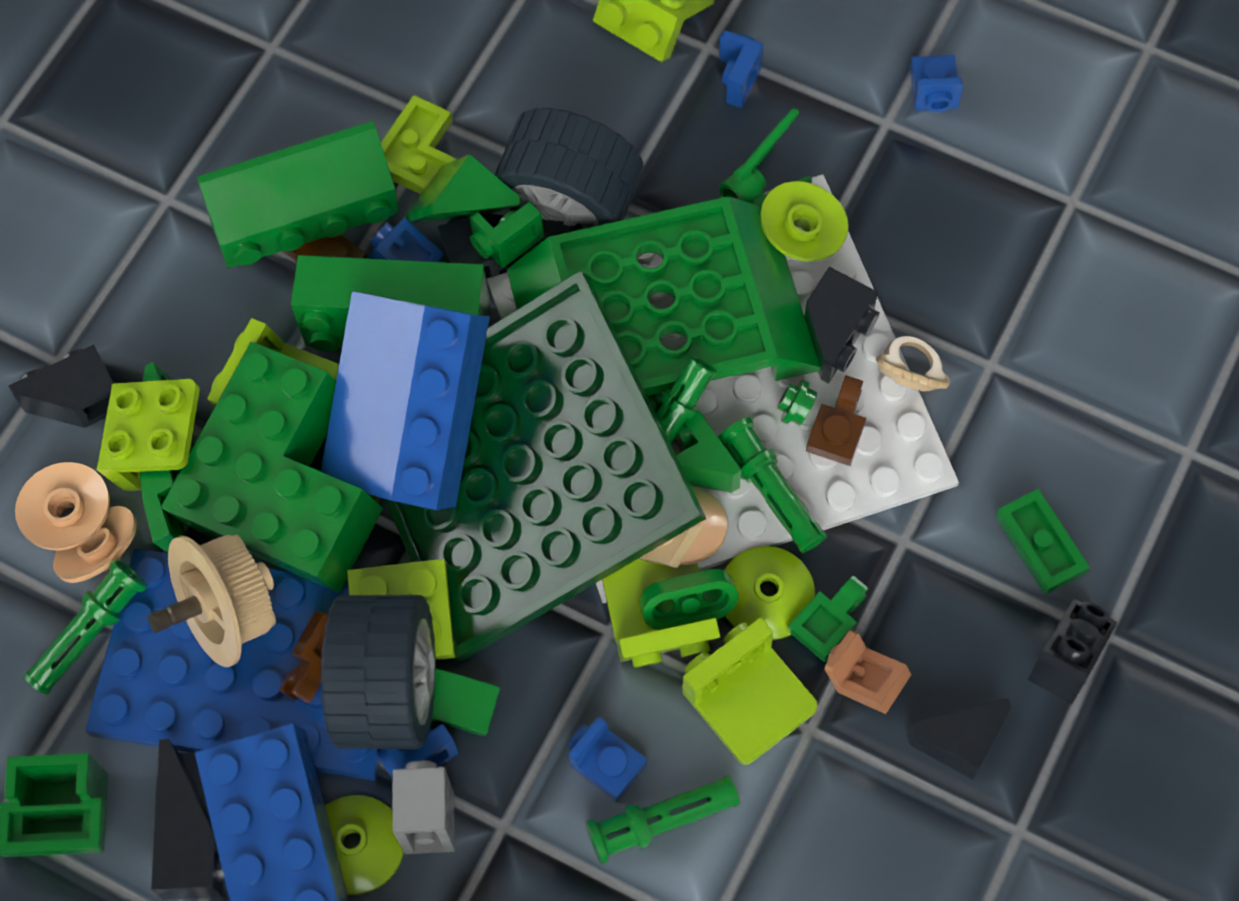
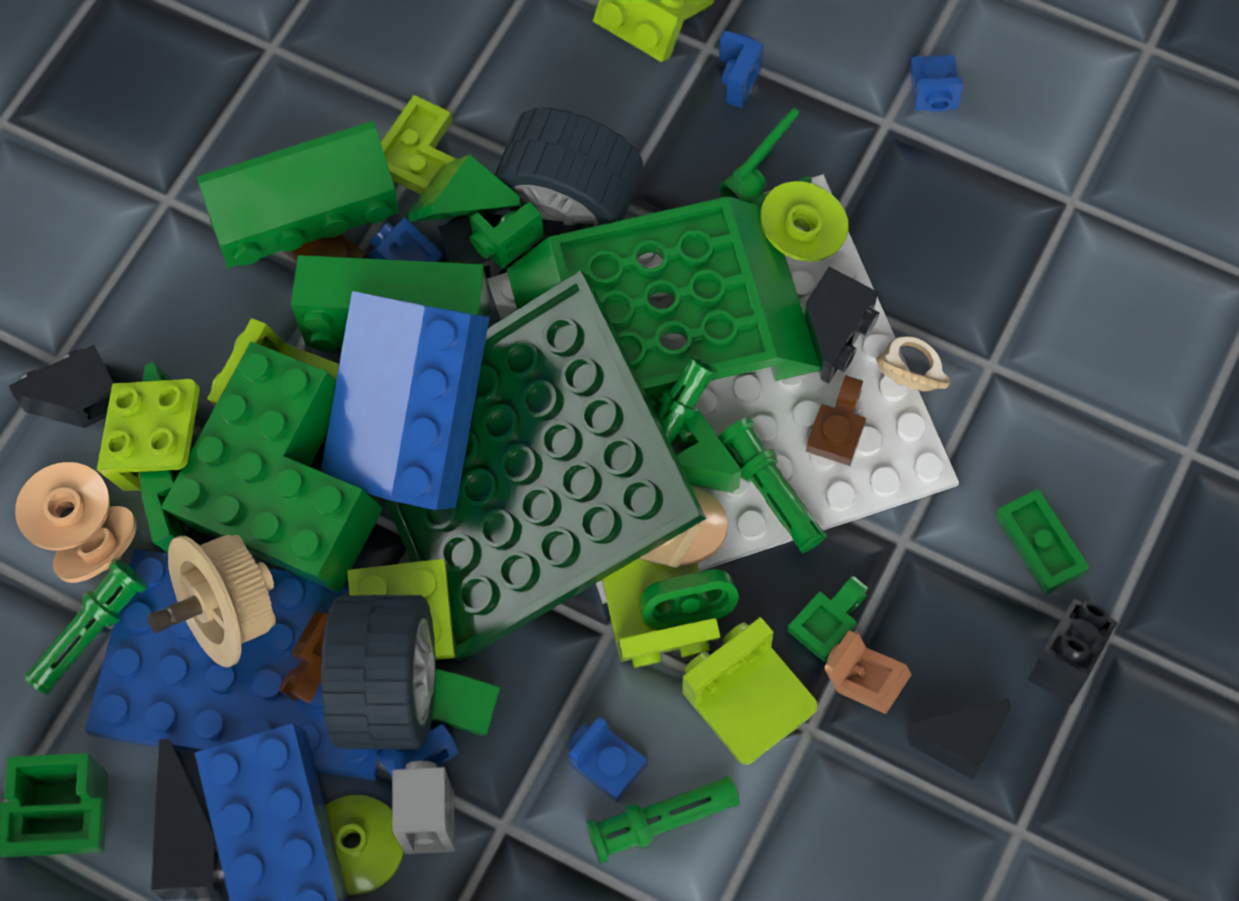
lime dish [724,546,815,641] -> none
green plate [777,379,817,426] -> none

